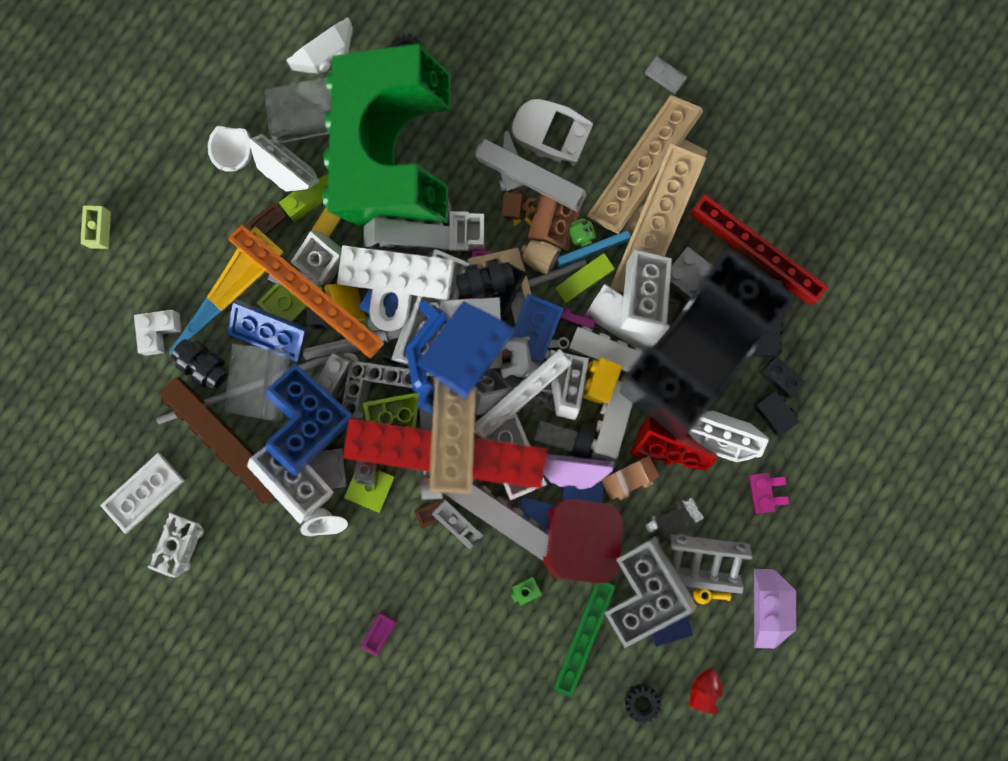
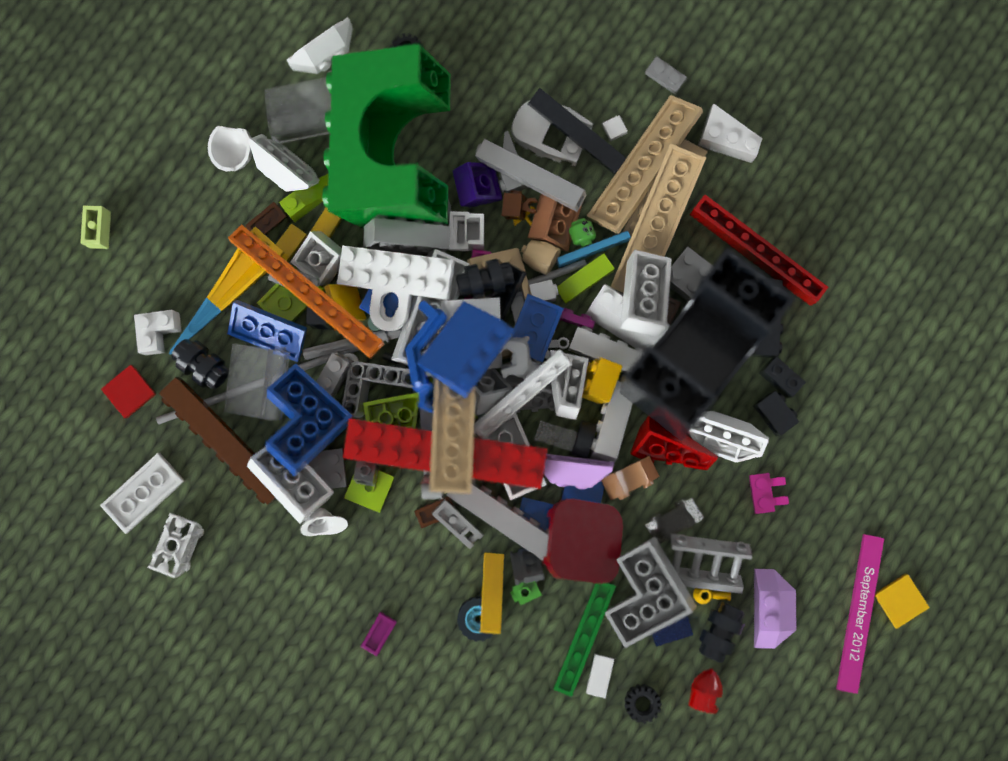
none -> red tile [101,365,156,419]
none -> yellow tile [276,223,308,262]
none -> dark purple slope [452,162,503,207]
none -> black wheel [457,596,493,642]
none -> yellow tile [480,553,504,634]
none -> dark grey plate [510,549,544,585]
none -> black tile [528,88,626,175]
none -> white brick [529,279,559,302]
none -> white tile [586,654,614,698]
none -> white tile [602,115,628,141]
none -> white wedge [698,104,762,163]
none -> black piece [698,602,745,663]
none -> dark pink tile [836,534,884,694]
none -> yellow tile [875,573,930,629]

